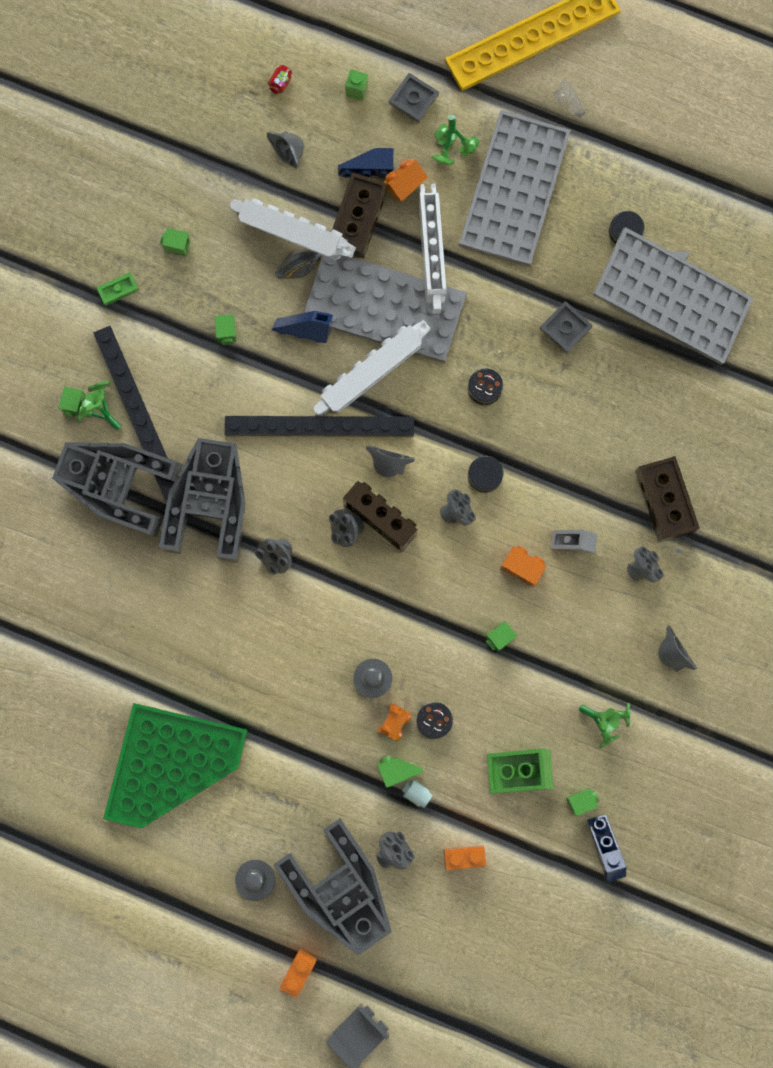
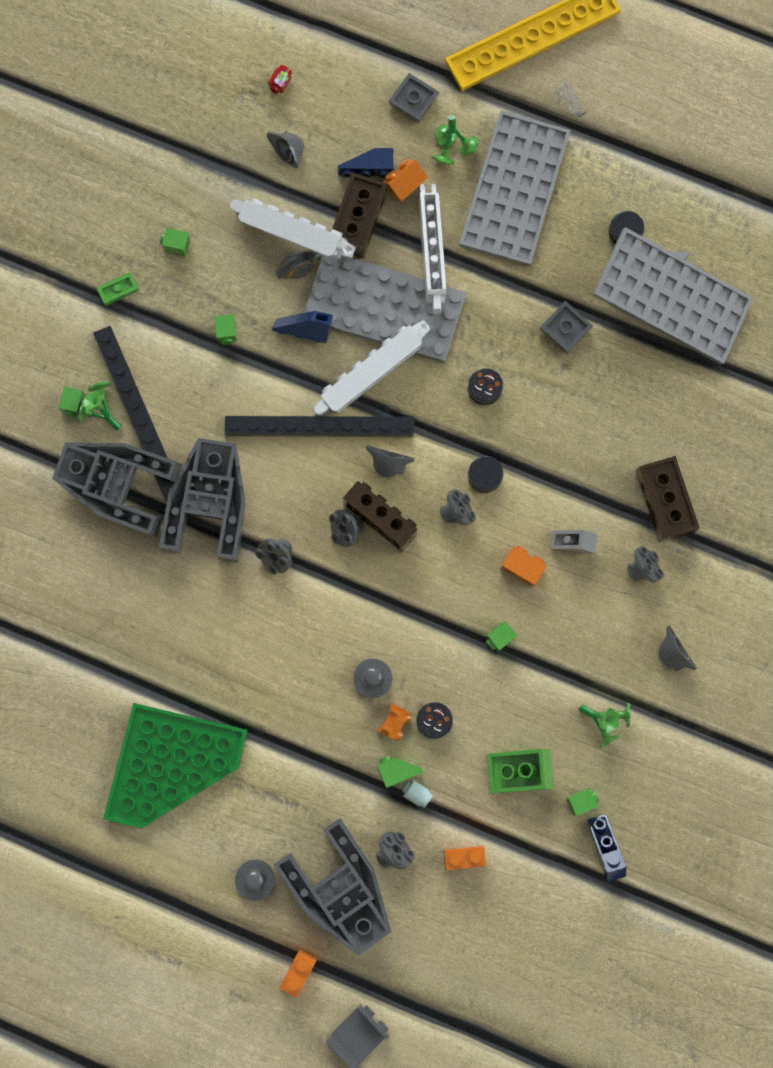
bright green brick [345,69,368,101] -> none

